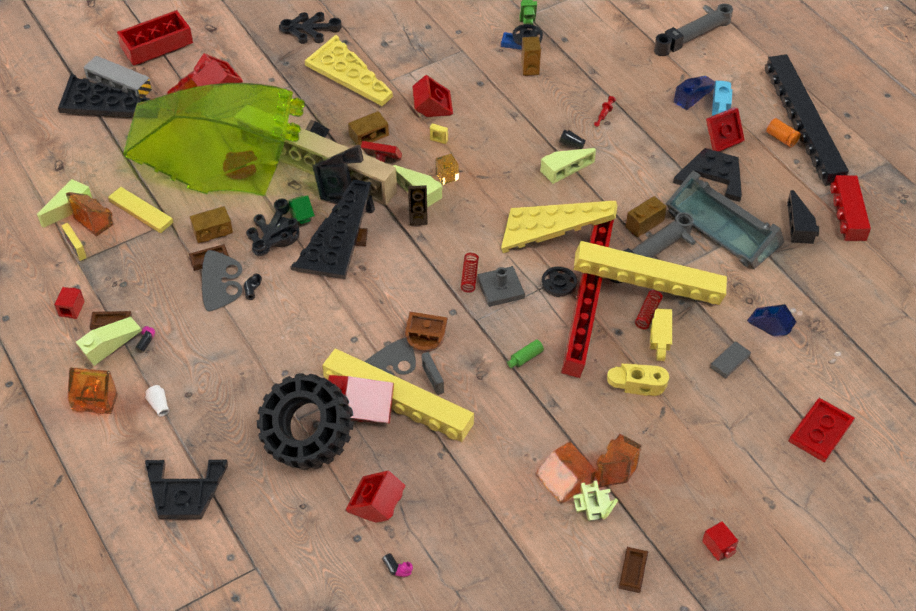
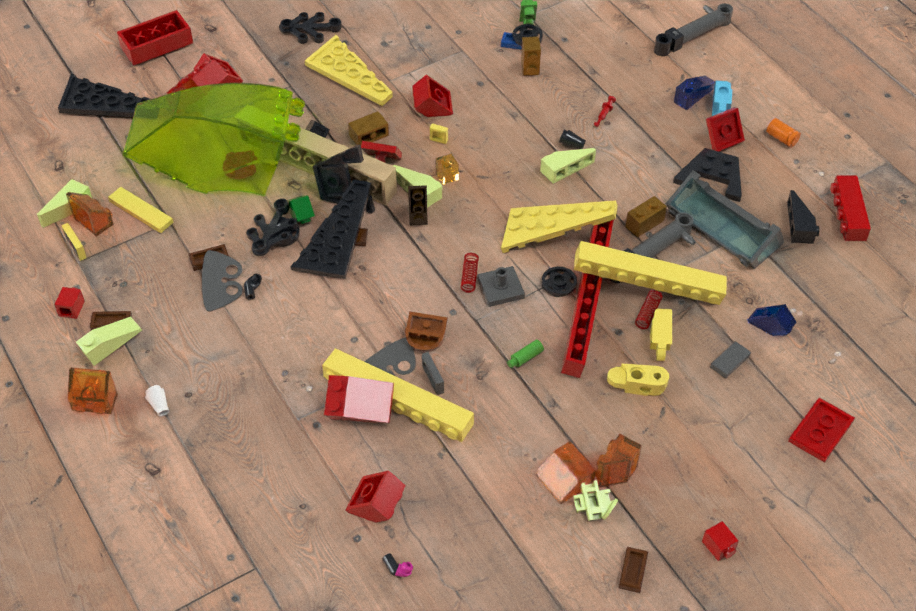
light grey brick [84,56,152,98] -> none
black arm [136,326,155,352] -> none
black wing [145,459,228,519] -> none
pearl gold brick [189,206,233,243] -> none
black tyre [257,373,354,470] -> none
black brick [765,54,849,186] -> none

